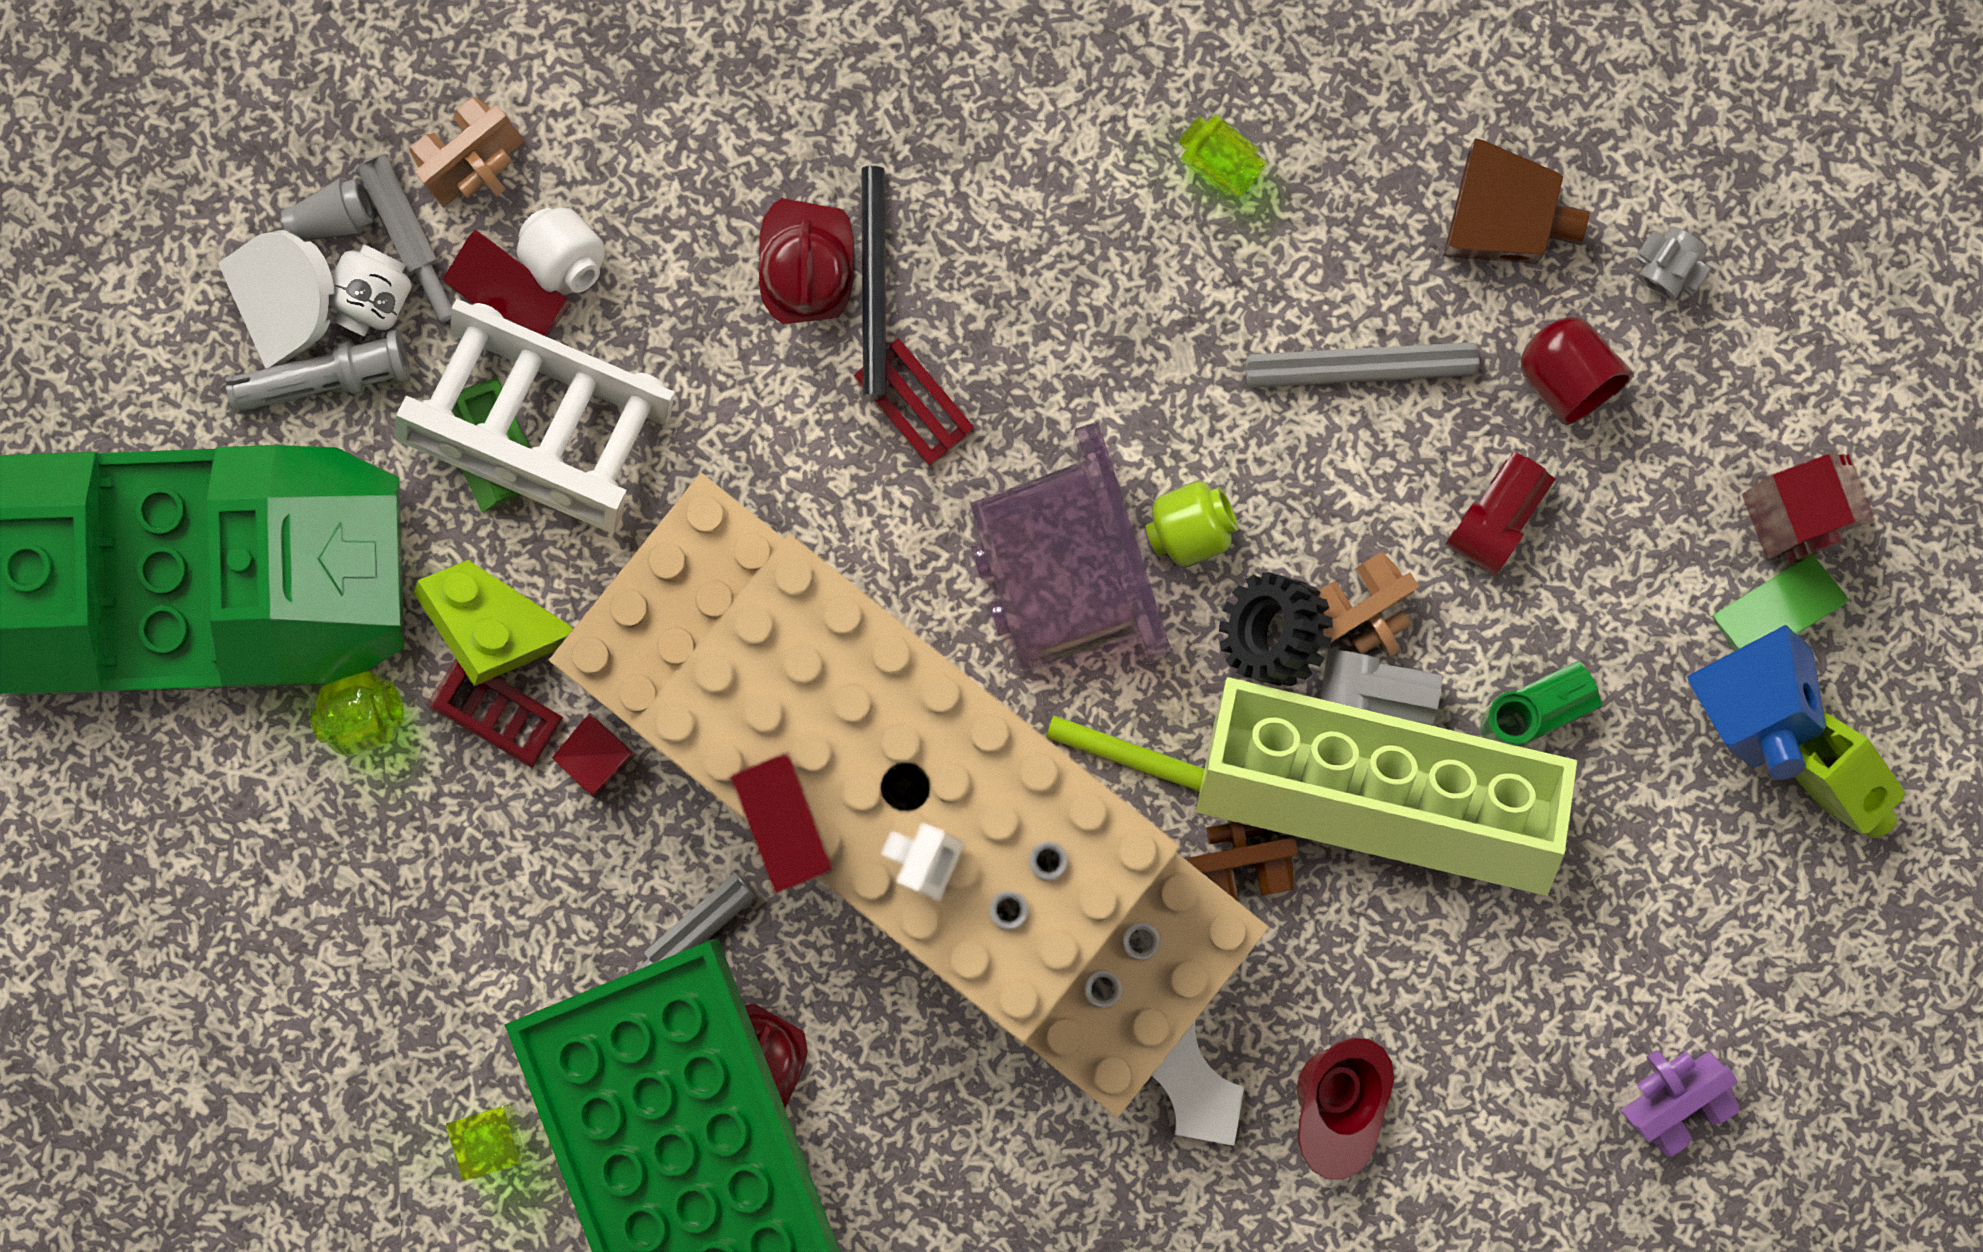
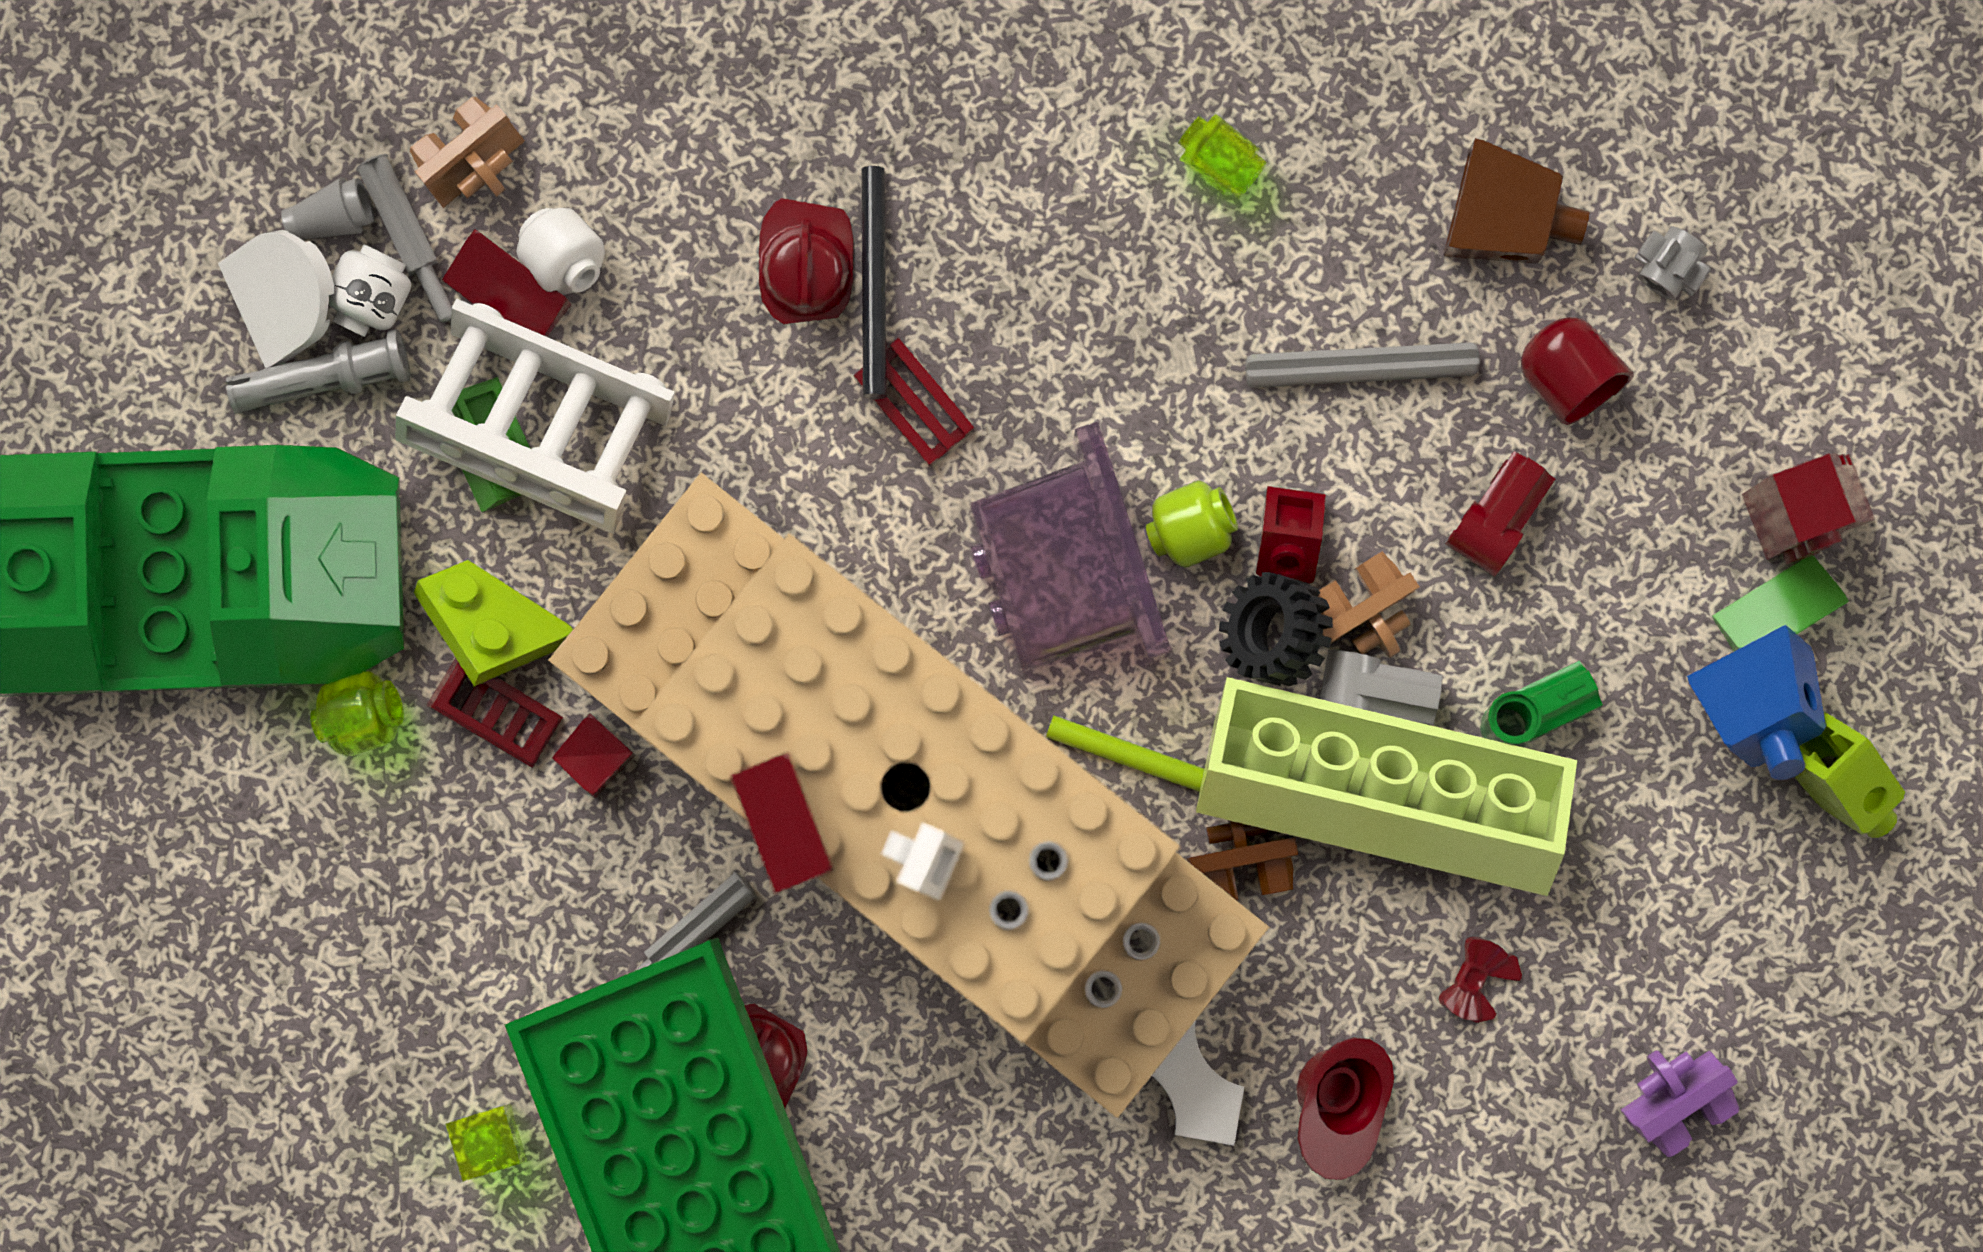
none -> dark red bracket [1256,486,1326,584]
none -> dark red piece [1438,936,1522,1023]

